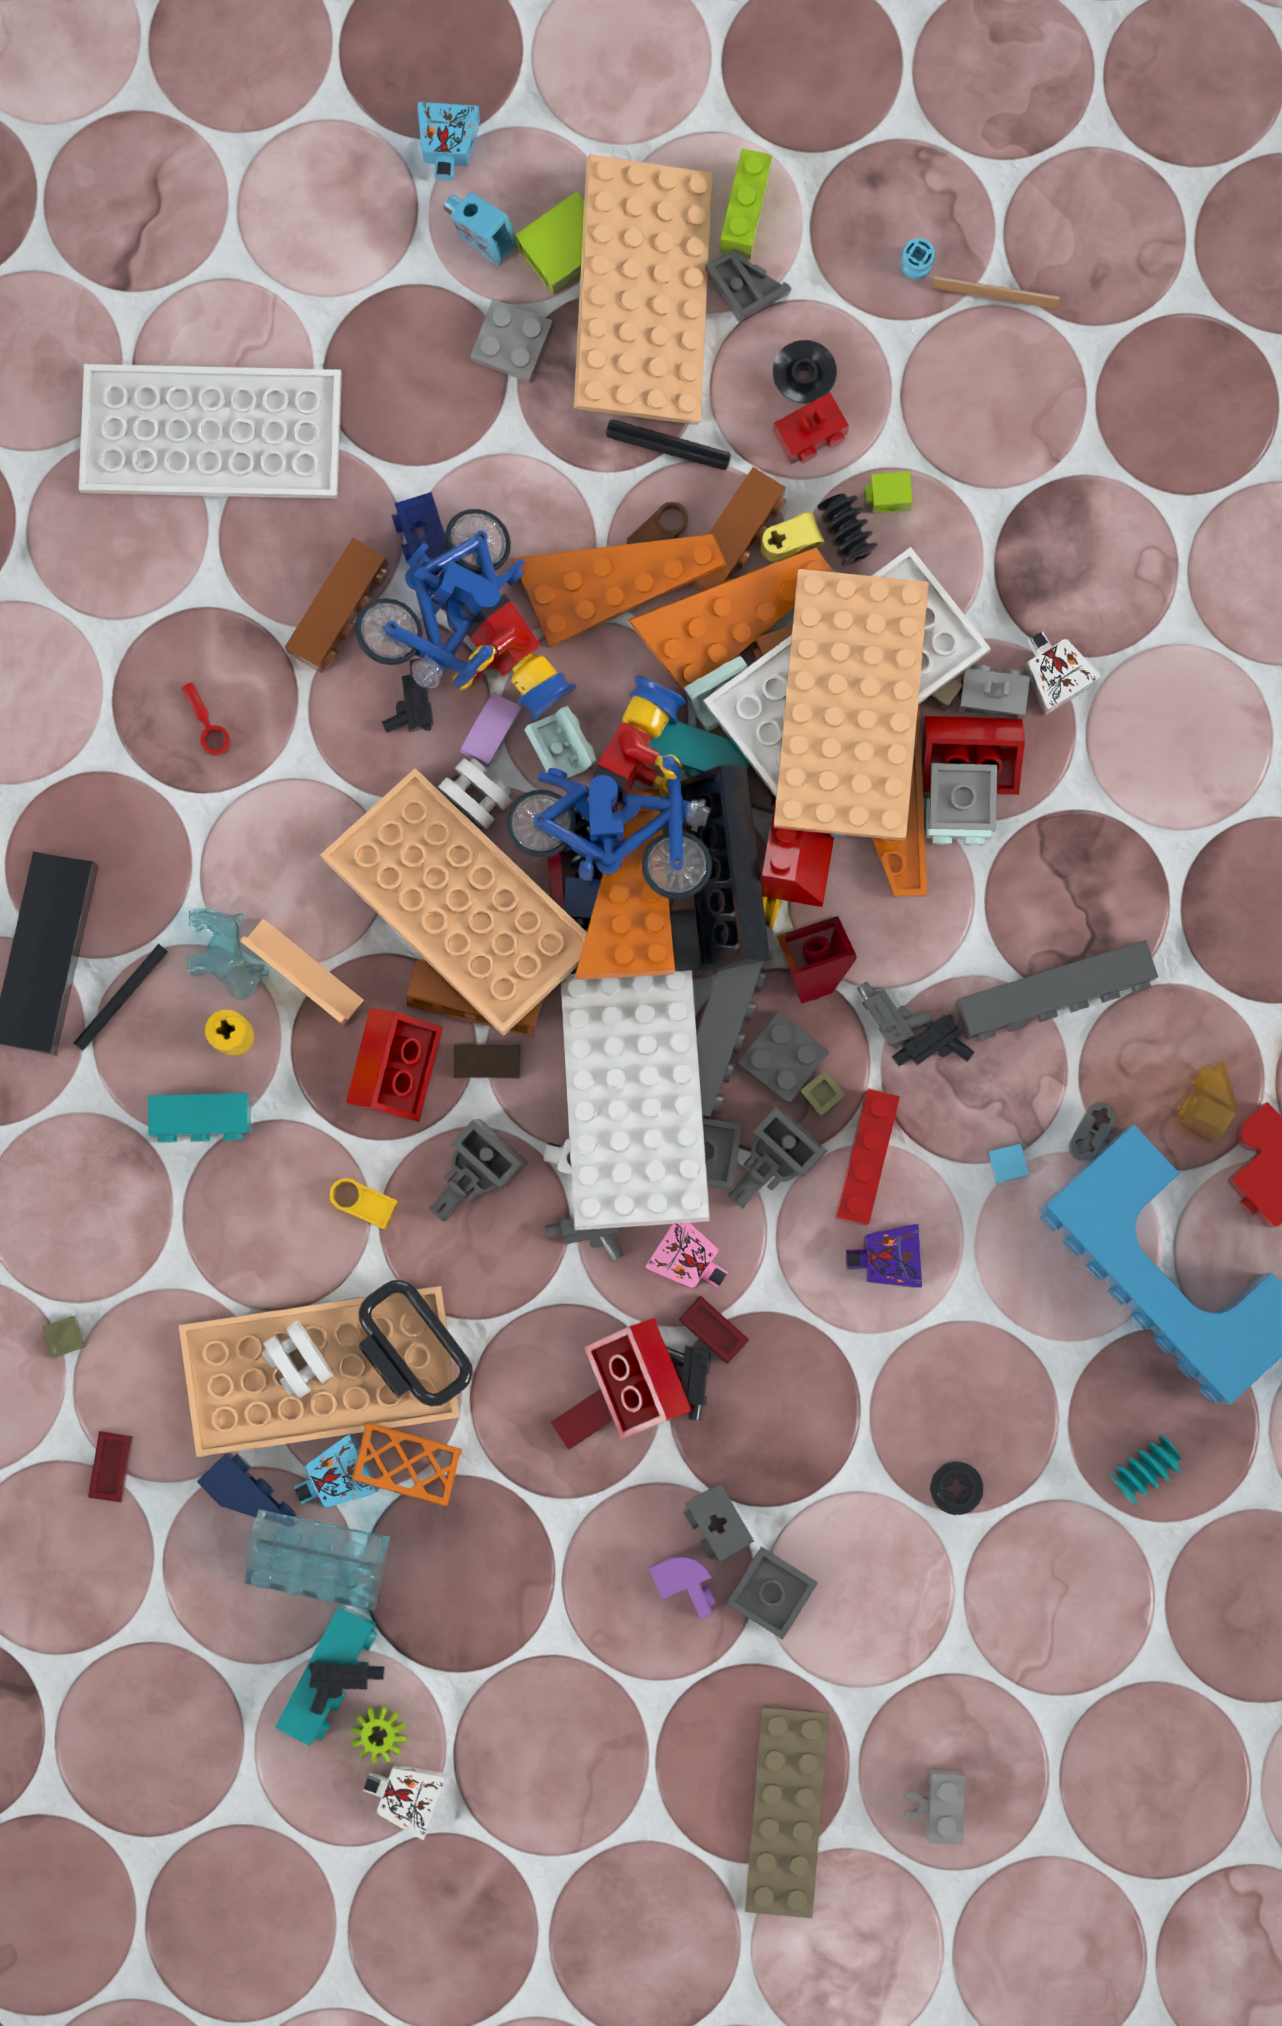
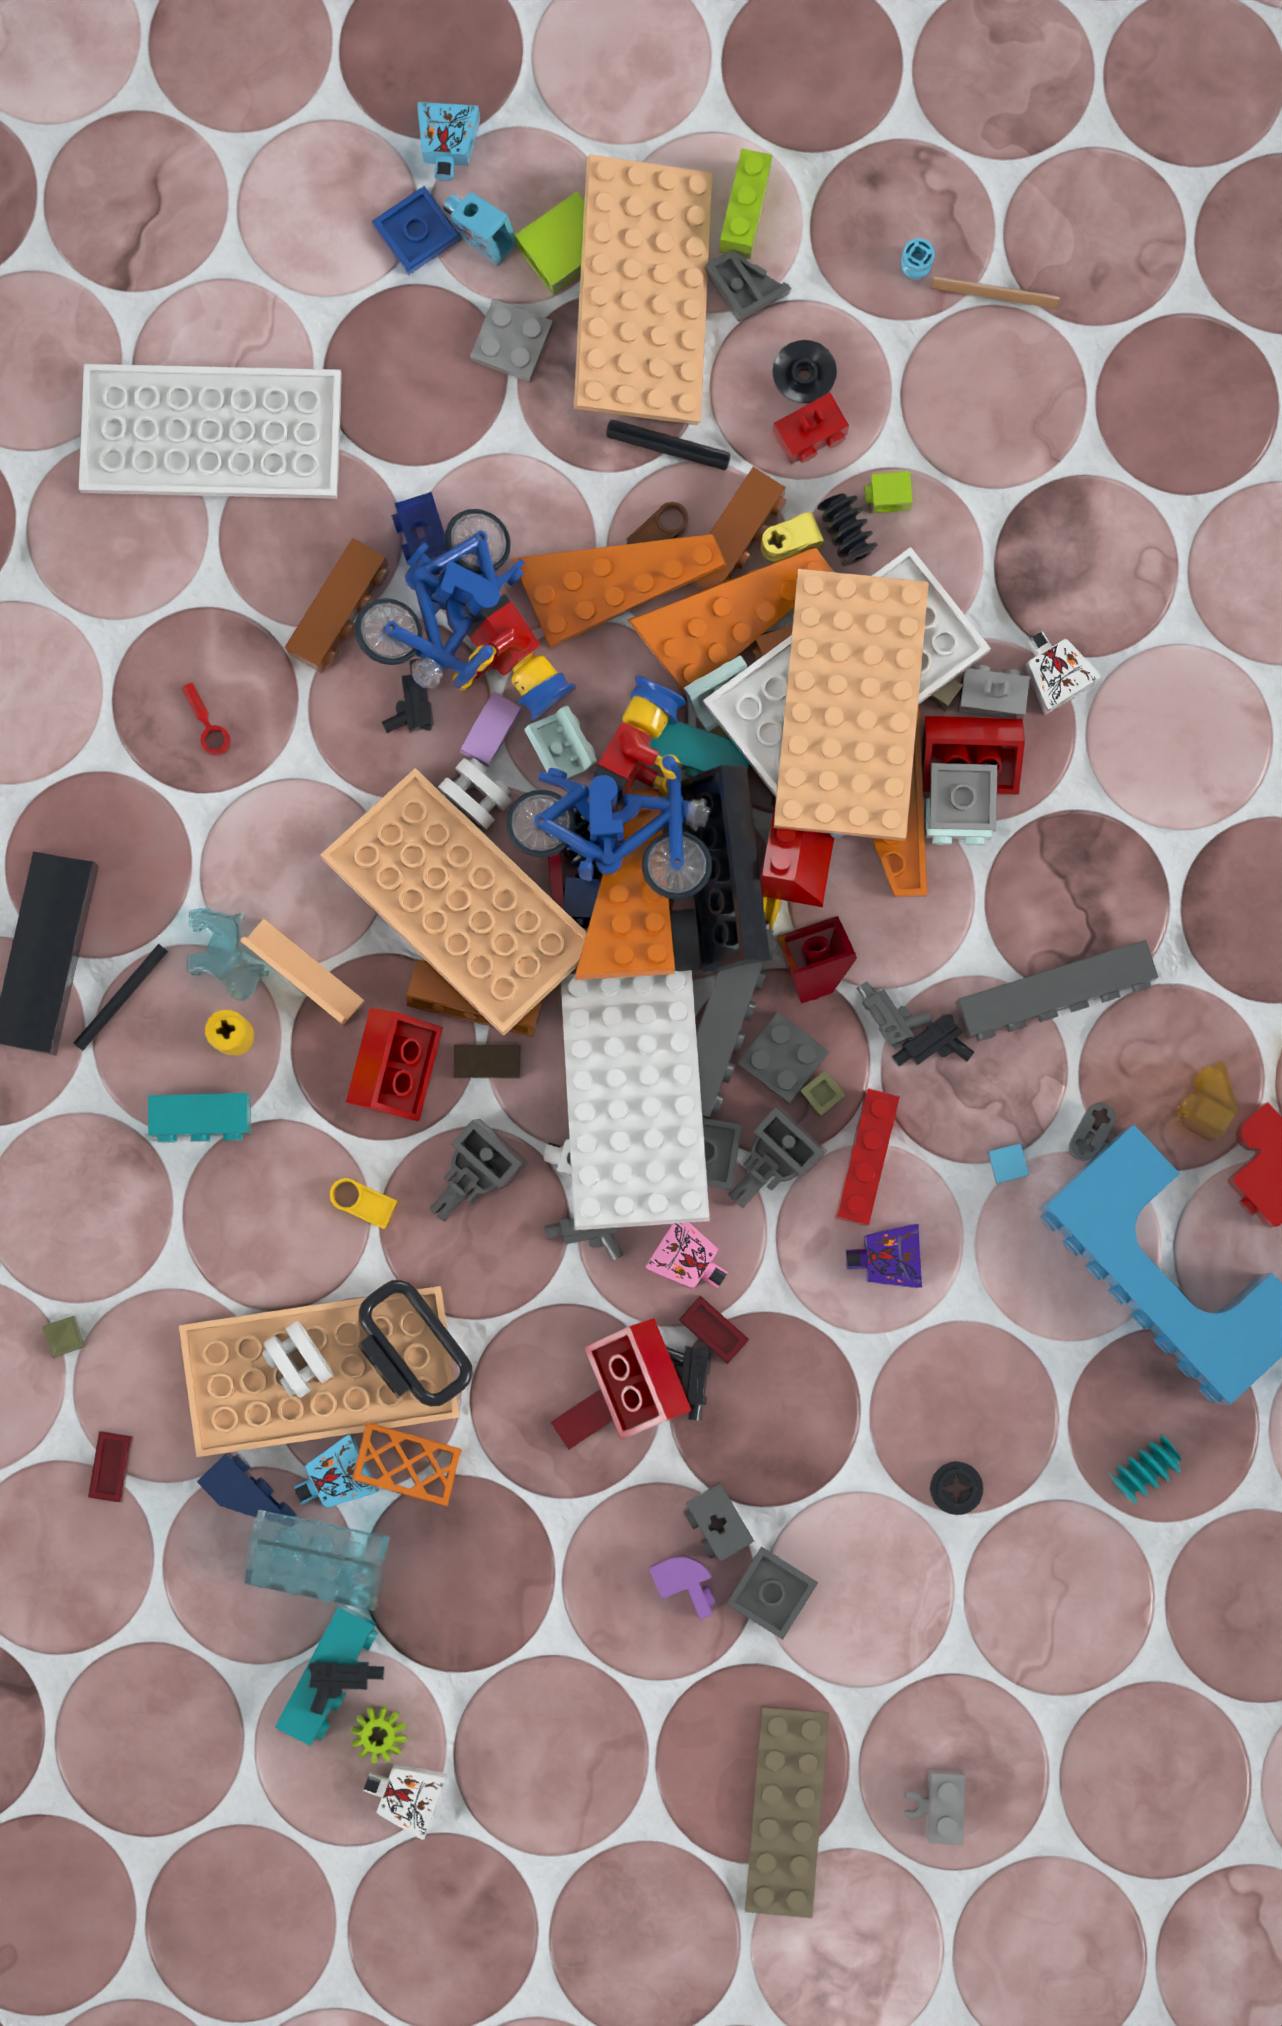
none -> blue tile [372,186,461,275]

